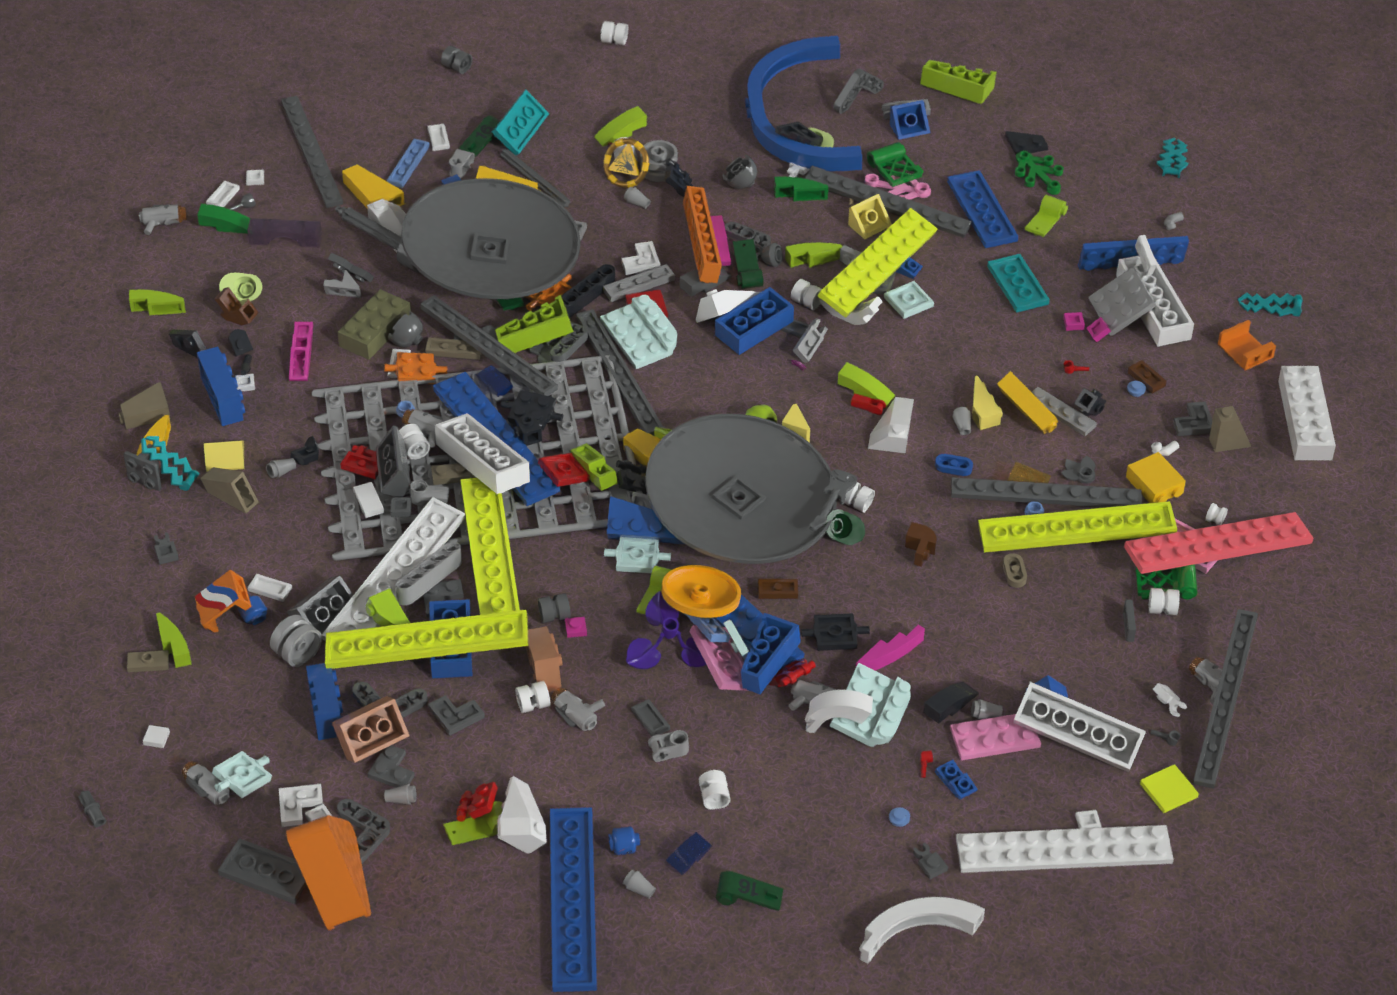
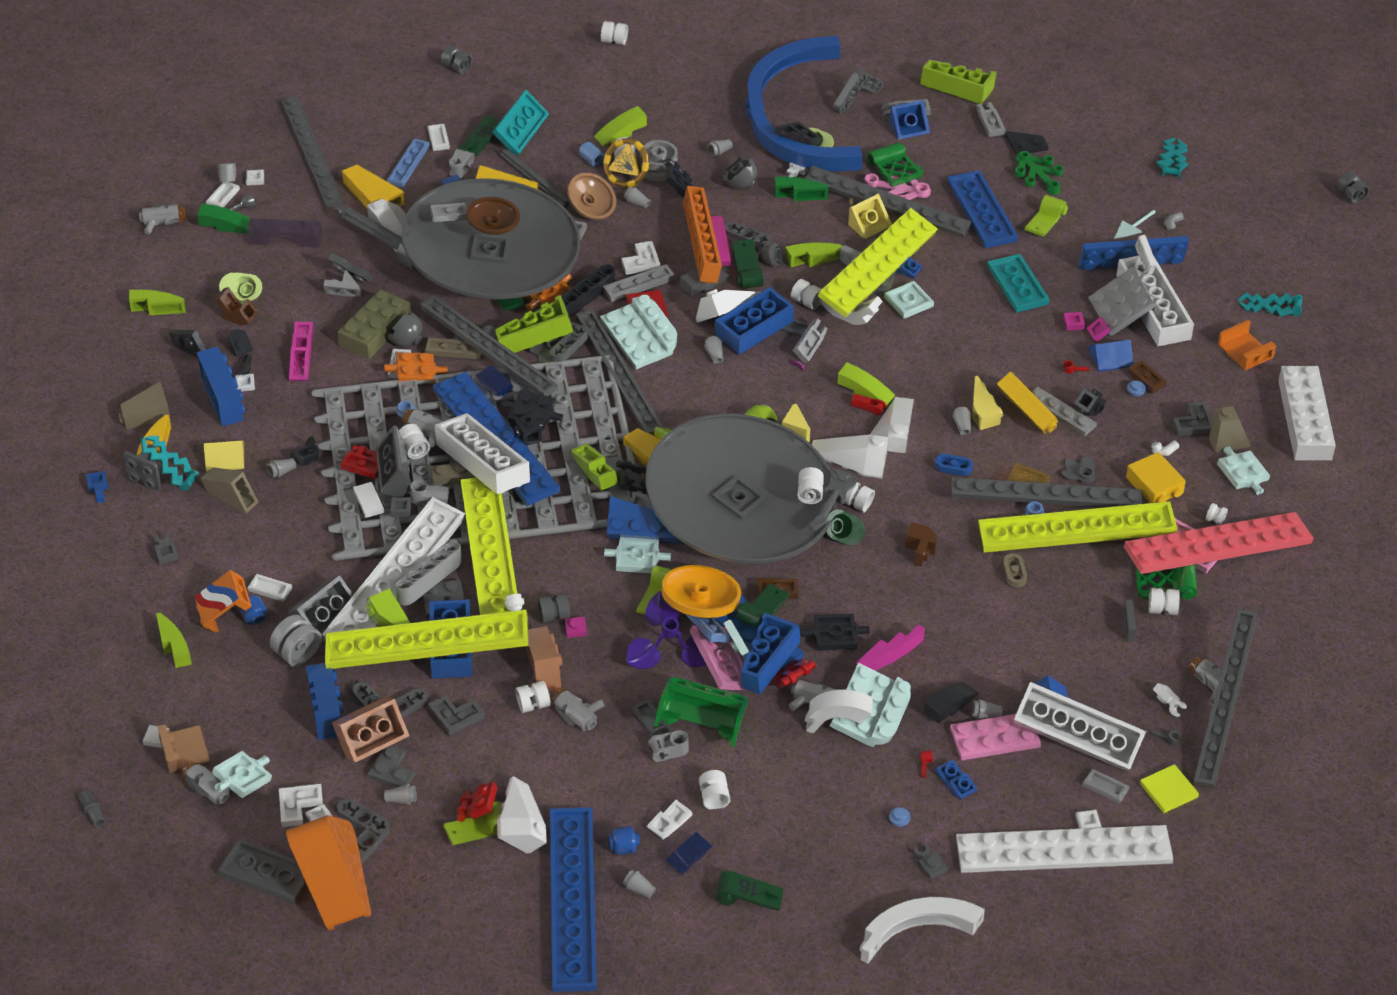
dark tan plate [127,650,169,672] -> none
red plate [538,453,590,487] -> none
none -> blue plate [86,471,108,503]
none -> medium nougat bracket [158,724,210,773]
none -> light grey piece [218,163,237,182]
none -> light grey plate [430,203,467,222]
none -> reddish brown dish [466,197,520,235]
none -> white plate [504,594,524,611]
none -> medium nougat dish [567,173,616,220]
none -> medium blue brick [579,142,605,167]
none -> white slope [647,800,693,839]
none -> green windscreen [654,677,748,748]
none -> light grey cone [704,336,724,364]
none -> light grey cone [707,139,733,157]
none -> dark green door [736,583,790,629]
none -> white wheel [797,467,824,504]
none -> white wedge [812,435,888,479]
none -> light grey hinge [977,102,1005,137]
none -> light grey tile [1082,768,1129,804]
none -> blue slope [1088,340,1134,372]
none -> light aqua piece [1114,210,1155,238]
none -> light aqua plate [1217,446,1270,495]
none -> dark grey wheel [1337,172,1370,204]

